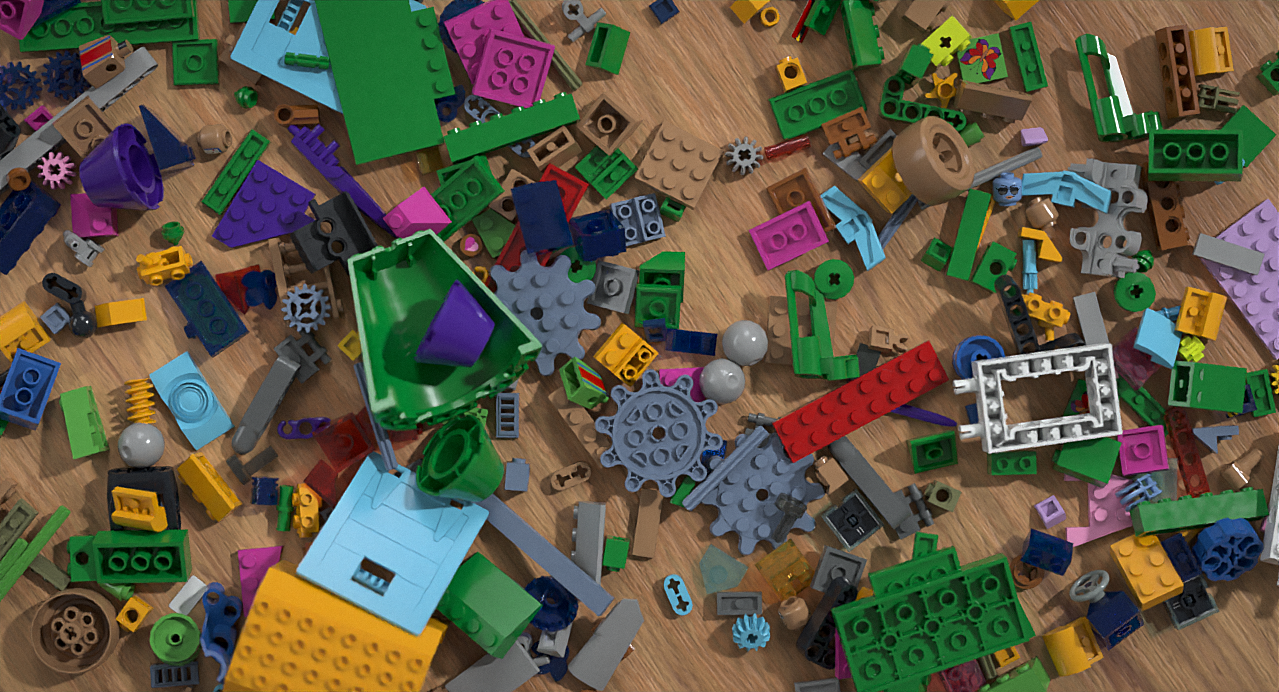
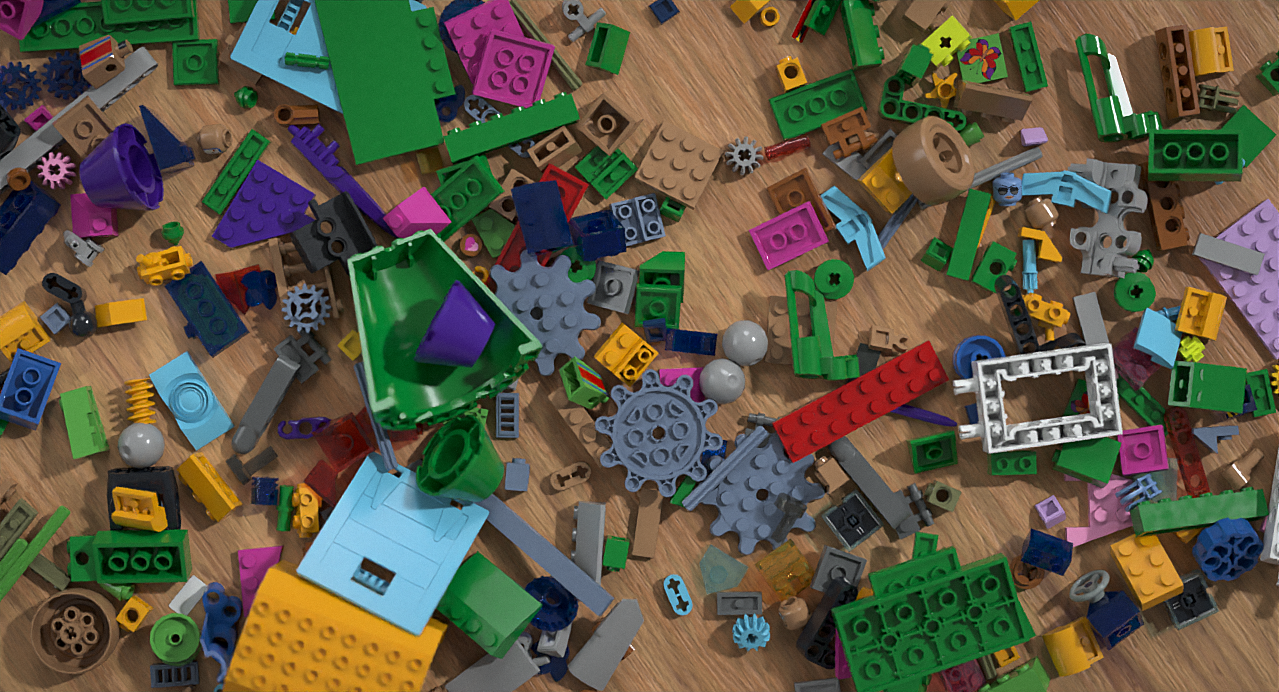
clear blue brick [1160,533,1202,583] -> none

